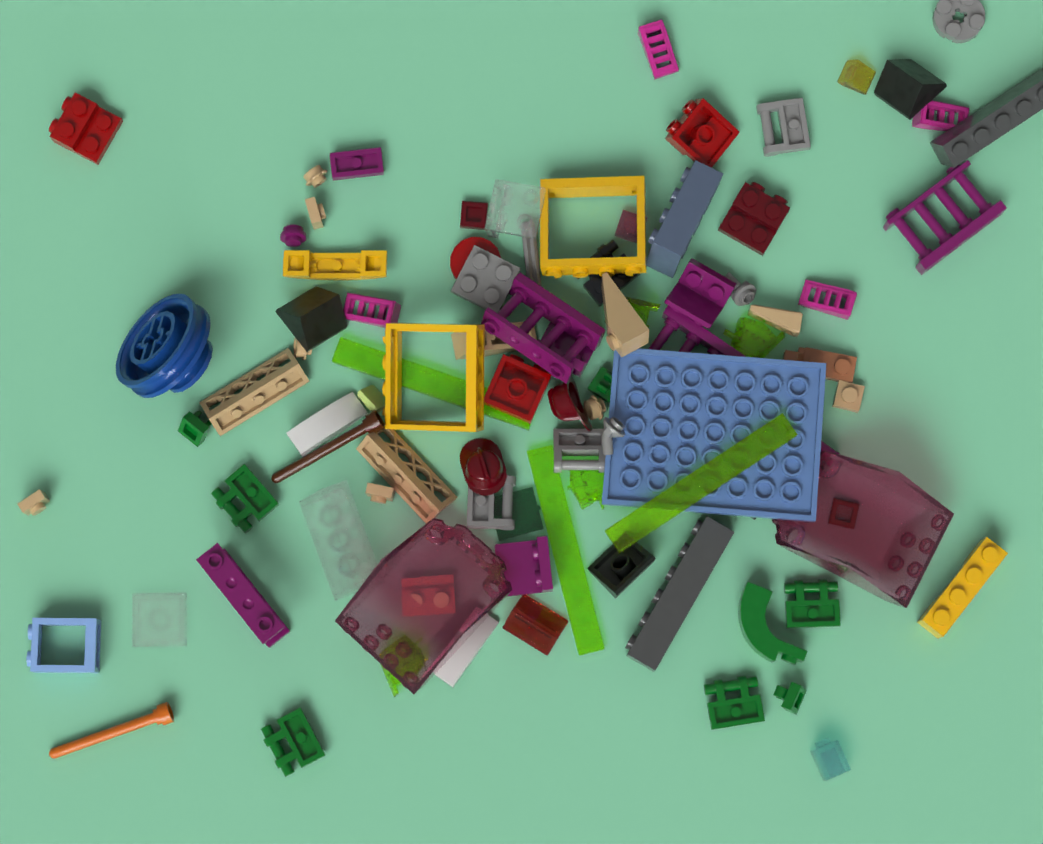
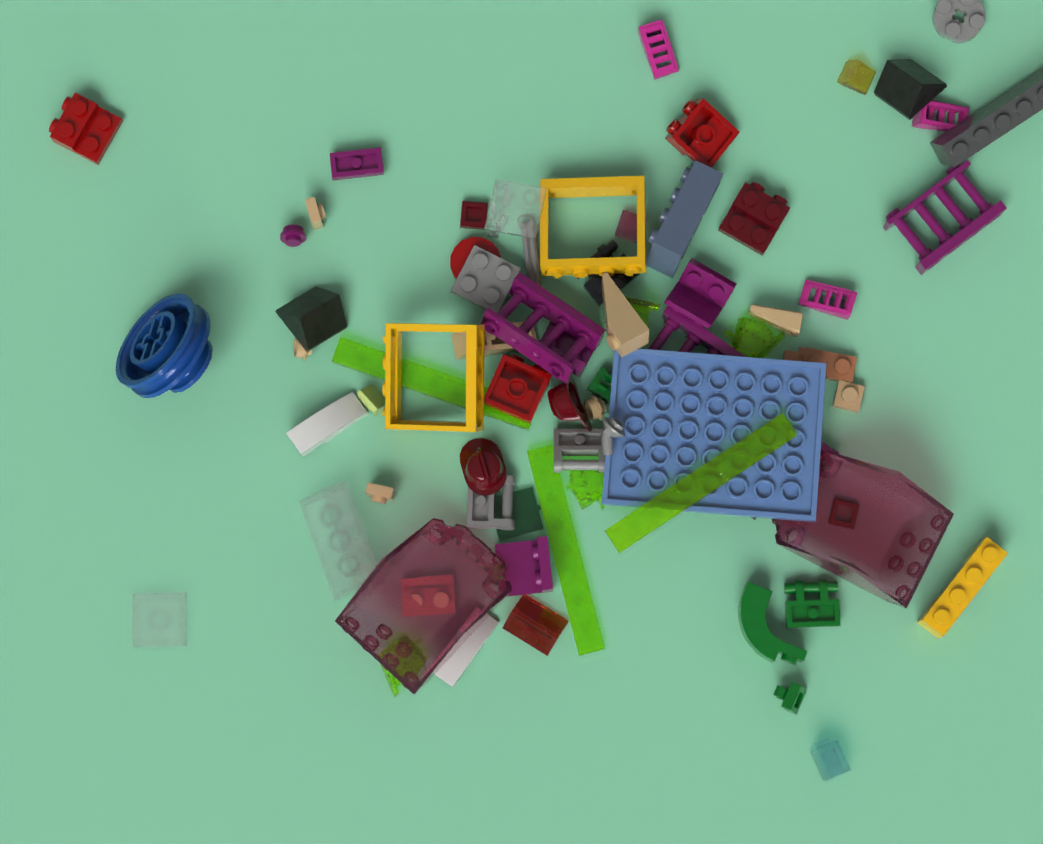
tan plate [17,489,50,516] -> none
light blue window [26,618,101,673] -> none
orange piece [49,702,174,759] -> none
green tile [178,411,212,447] -> none
magenta fence [196,543,291,648] -> none
tan fence [199,348,310,436] -> none
green plate [211,464,280,533] -> none
green plate [261,707,326,777] -> none
reddish brown piece [271,410,385,483] -> none
yellow slope [283,250,387,280] -> none
tan plate [303,165,327,188] -> none
dark pink slope [343,293,401,328] -> none
tan fence [356,423,457,525] -> none
pearl dark grey slope [587,533,655,599] -> none
dark grey brick [625,516,734,672] -> none
green plate [704,675,765,730] -> none
light grey plate [724,272,756,306] -> none
light grey plate [756,98,811,157] -> none

